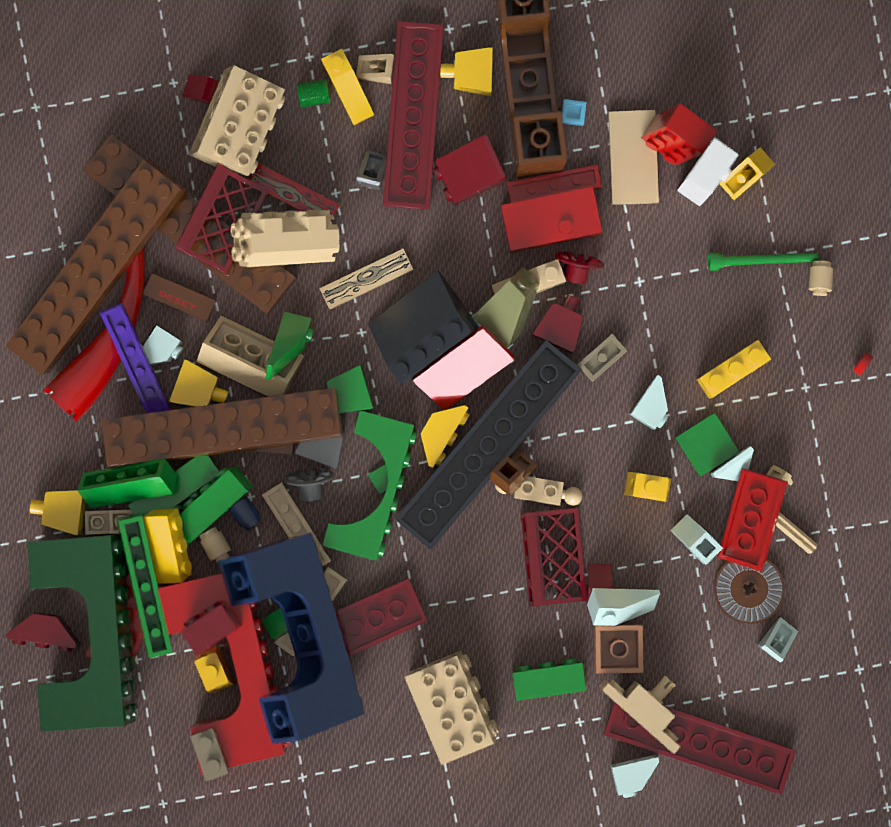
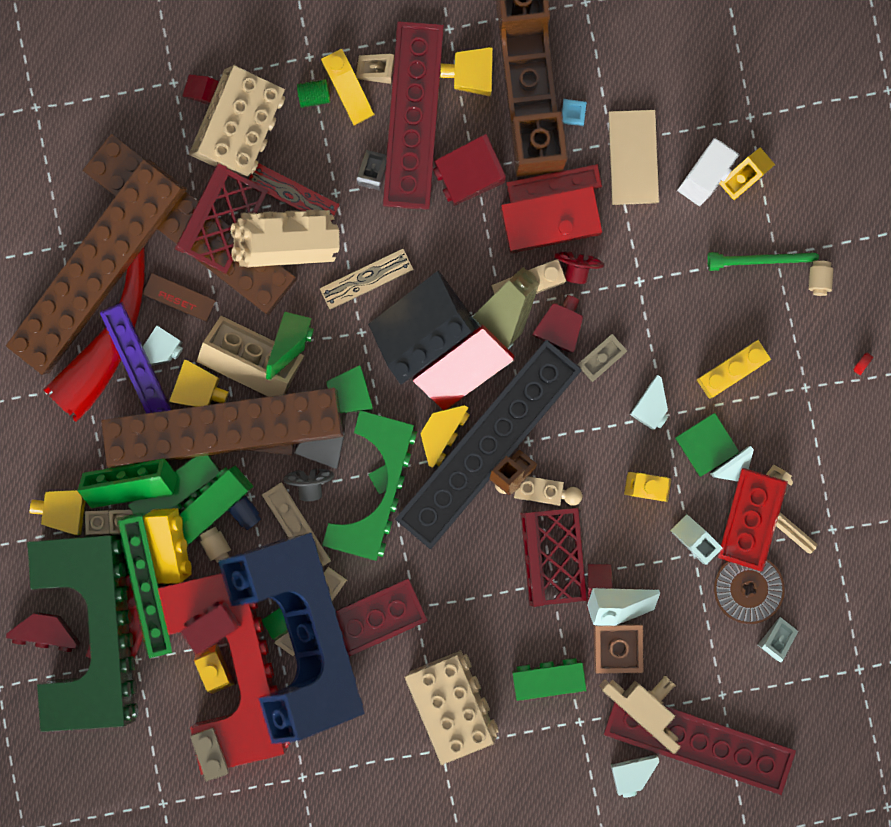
red brick [641,103,717,165] -> none

